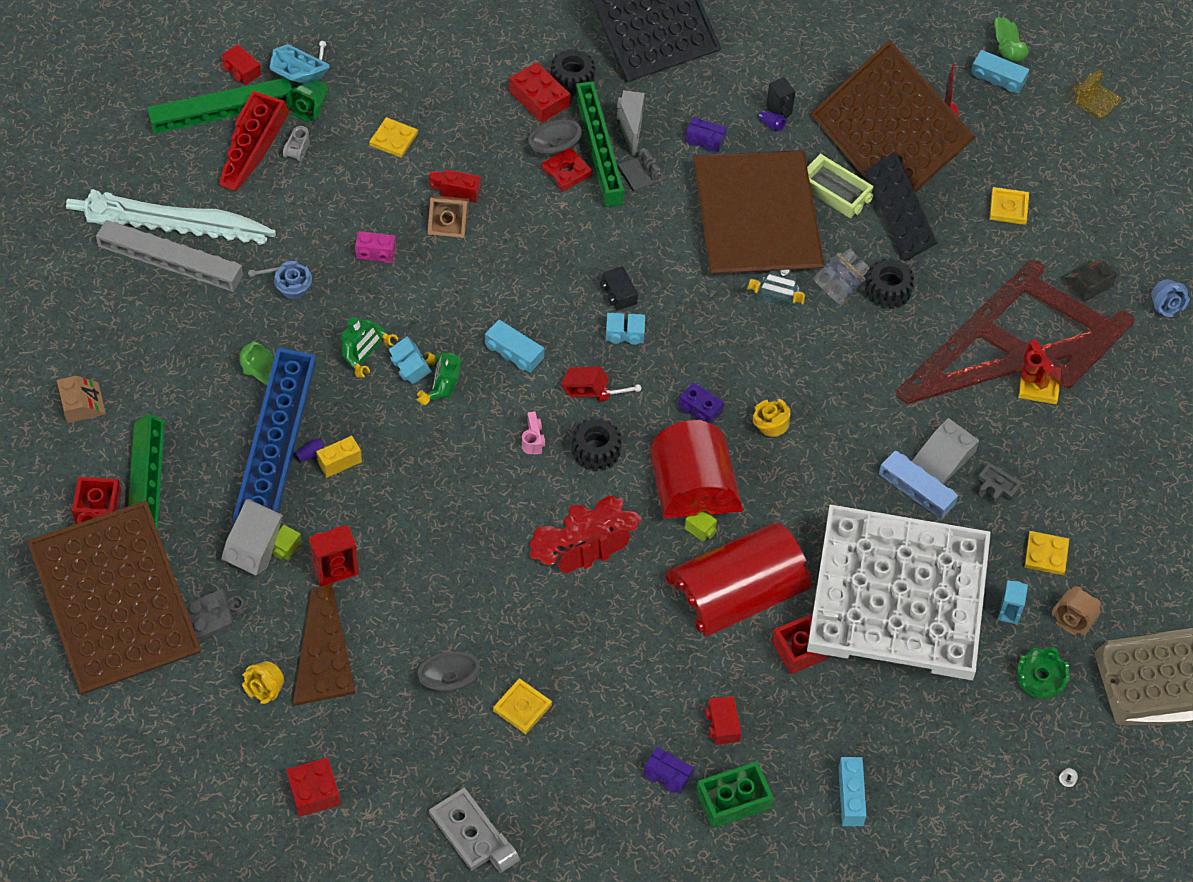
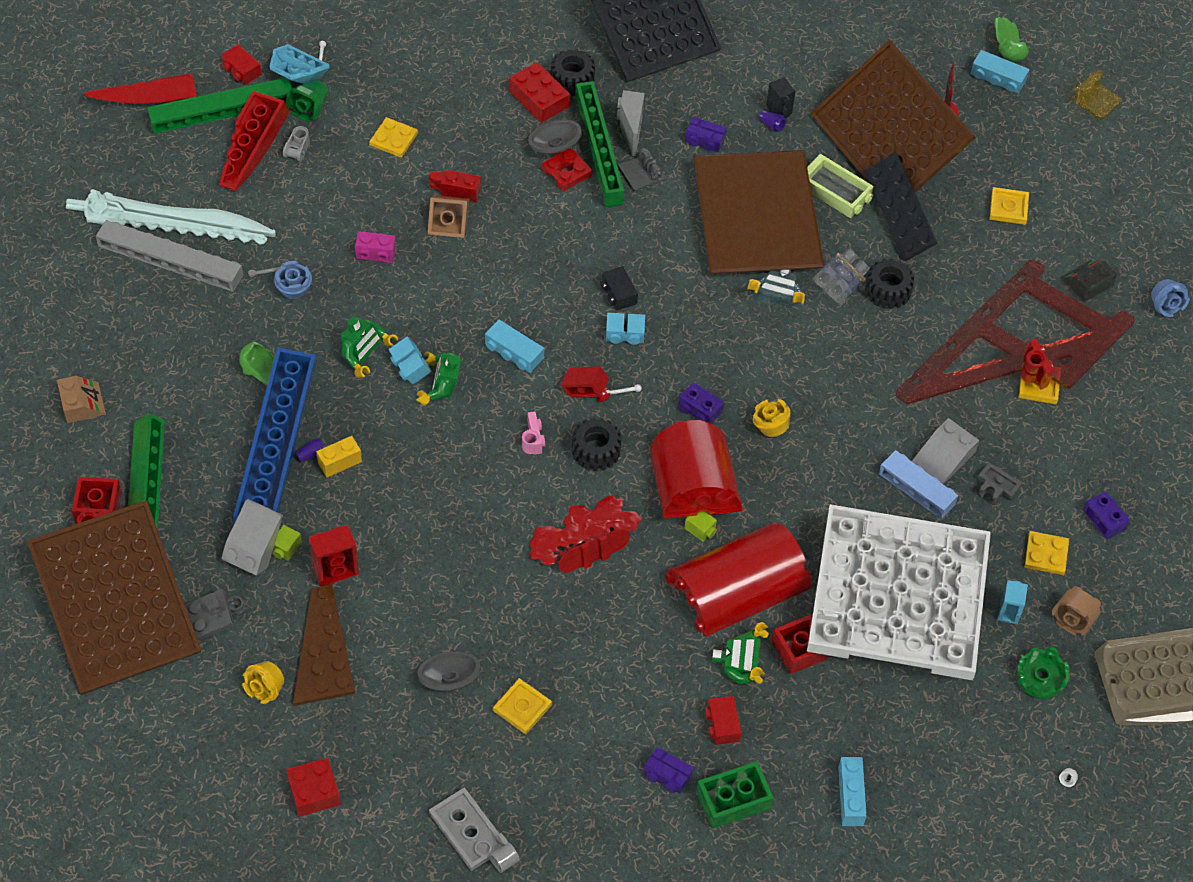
none -> red wedge [85,73,197,103]
none -> torso [712,622,769,684]
none -> dark purple brick [1083,491,1130,540]

